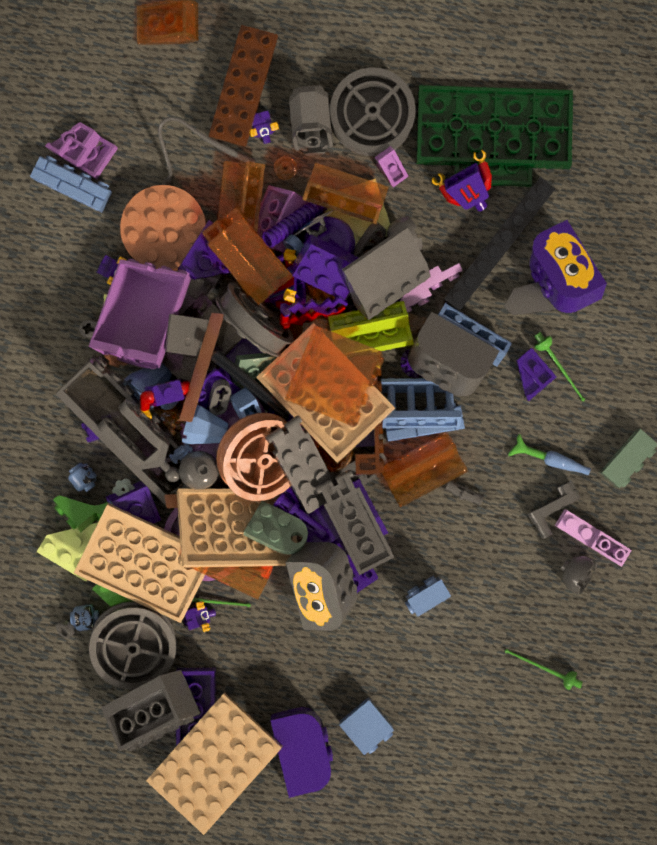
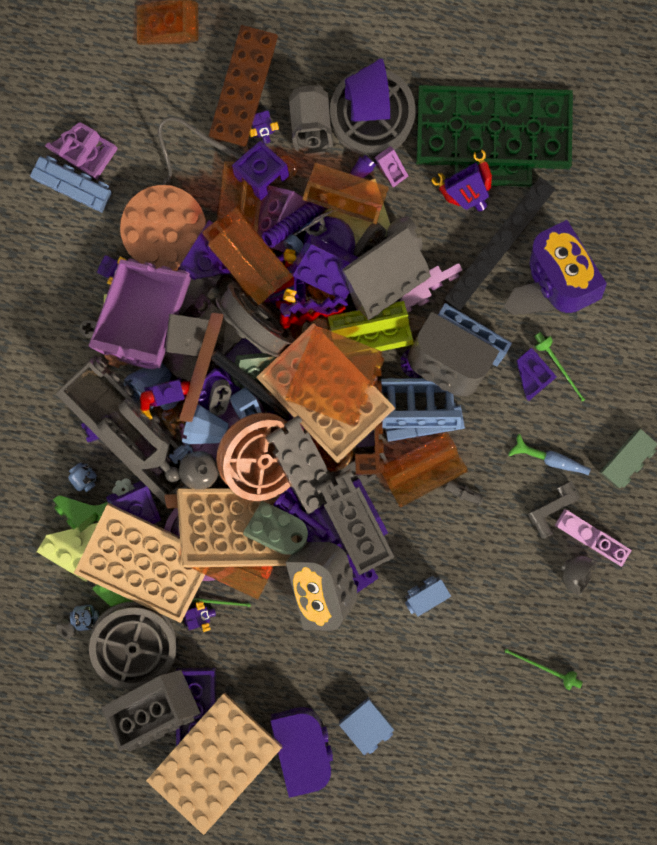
none -> dark purple panel [232,141,289,200]
none -> dark purple slope [345,58,390,122]
none -> dark purple cone [348,155,376,183]

